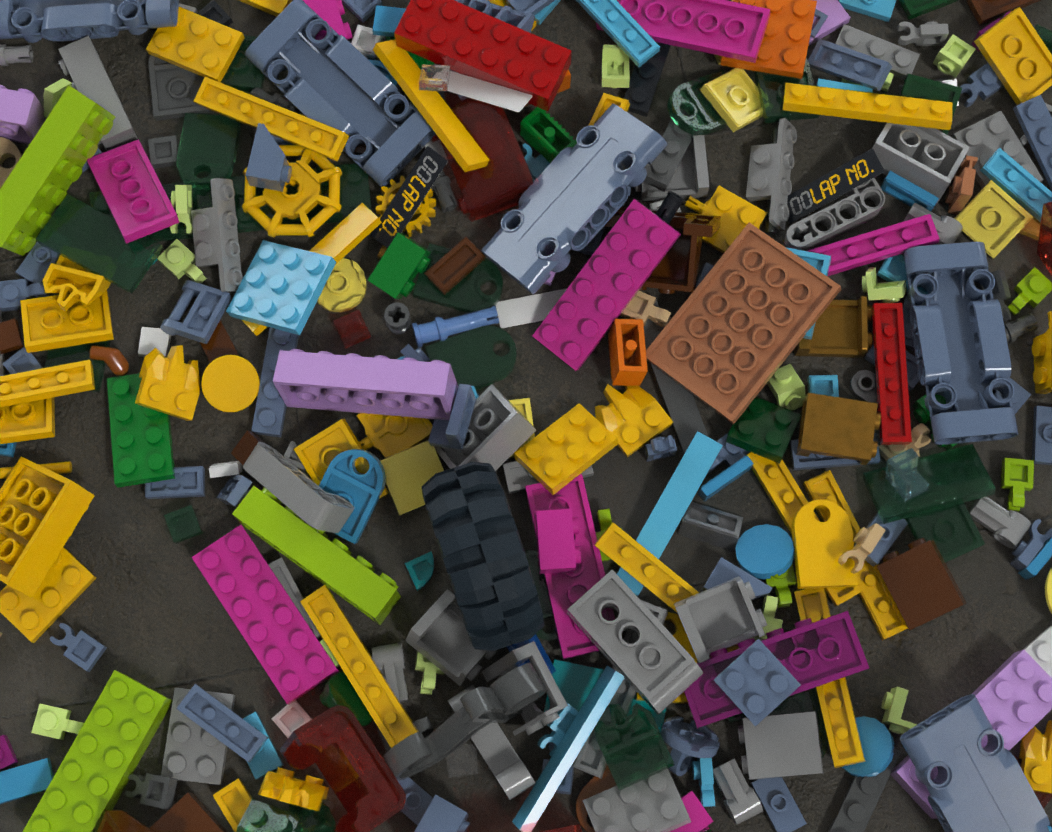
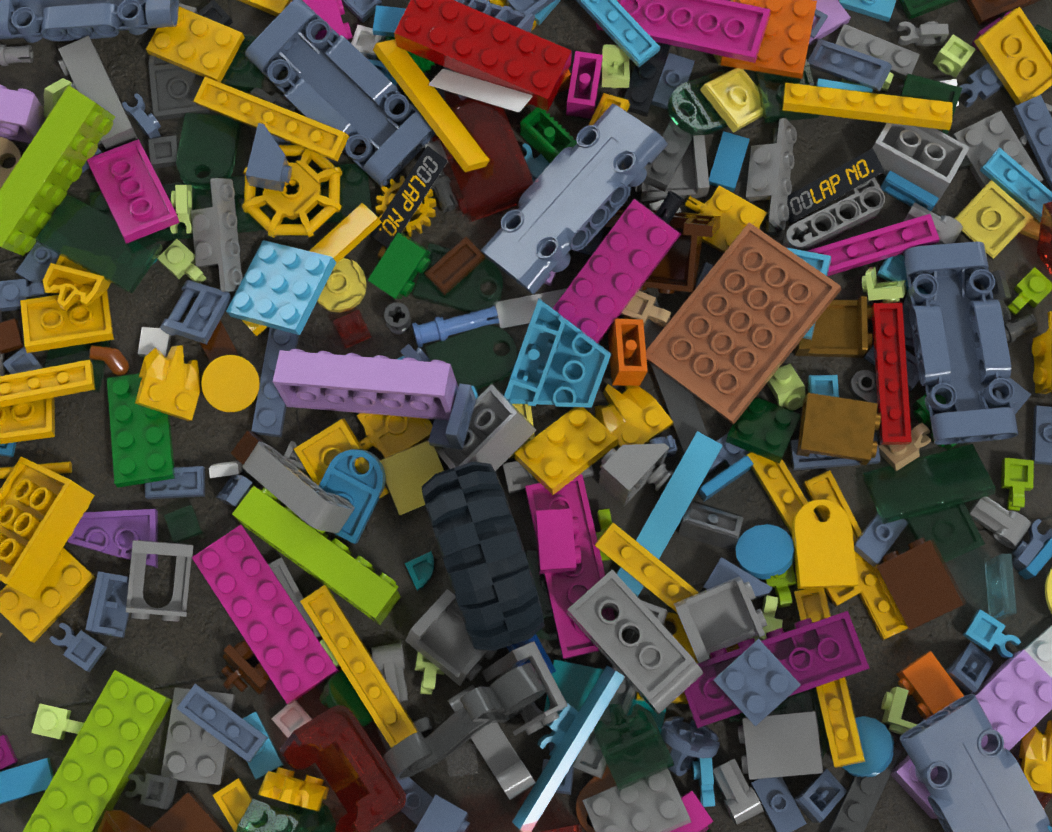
clear tile [419,64,450,91] -> none
tan plate [838,523,886,574] -> none
clear light blue panel [885,448,929,501] -> none
nougat plate [945,156,978,215] -> none
none -> medium lavender wing [68,509,158,568]
none -> sand blue hinge [85,571,129,638]
none -> sand blue plate [122,93,161,139]
none -> light grey panel [126,540,193,621]
none -> reddish brown hips [221,640,270,695]
none -> medium azure wedge [504,298,611,408]
none -> dark pink brick [566,51,603,119]
none -> light grey slope [598,443,669,507]
none -> light grey bush [647,463,674,491]
none -> sand blue plate [651,53,695,112]
none -> dark azure tile [709,131,750,192]
none -> sand blue slope [793,769,847,823]
none -> orange brick [897,651,964,720]
none -> sand blue slope [946,642,994,696]
none -> medium azure plate [963,609,1021,659]
none -> clear light blue plate [985,554,1017,621]

